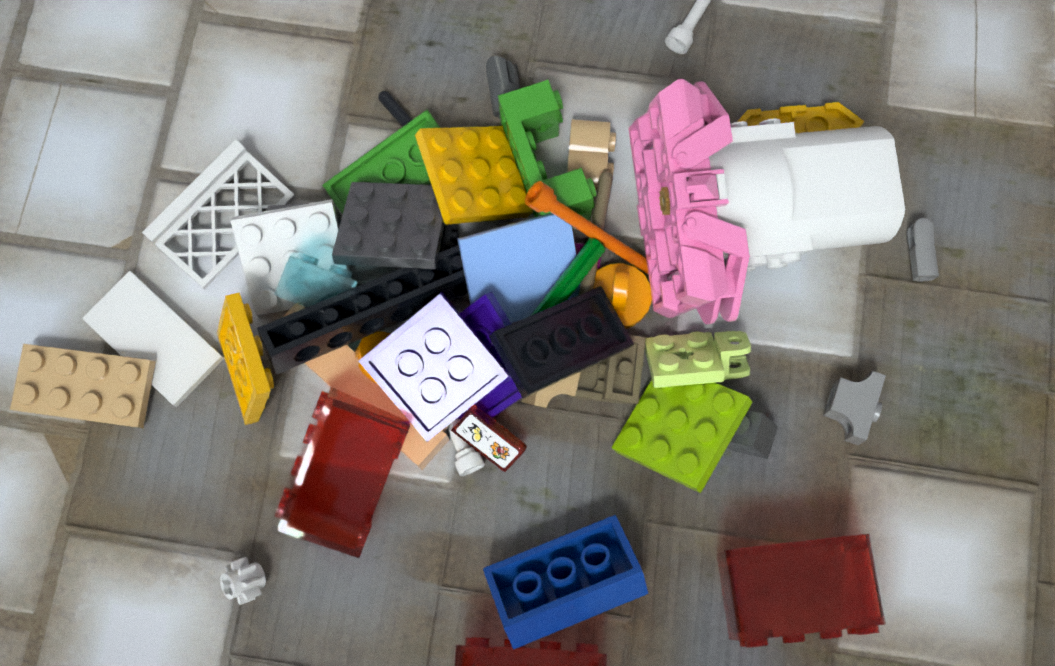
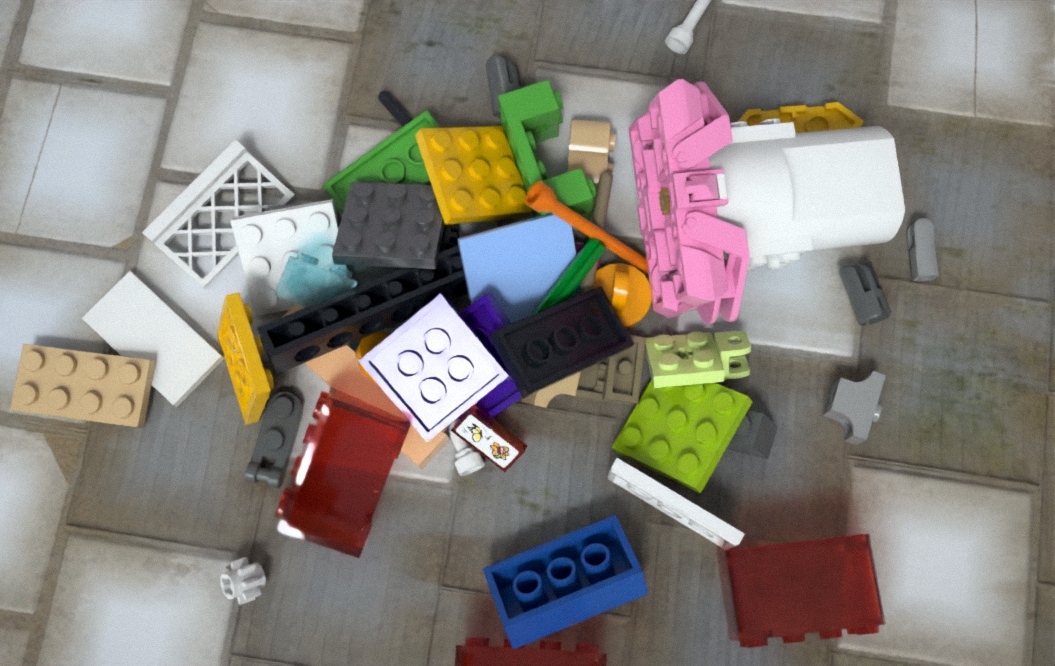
none -> dark grey plate [245,392,303,489]
none -> white tile [607,458,745,550]
none -> dark grey arm [839,261,891,326]

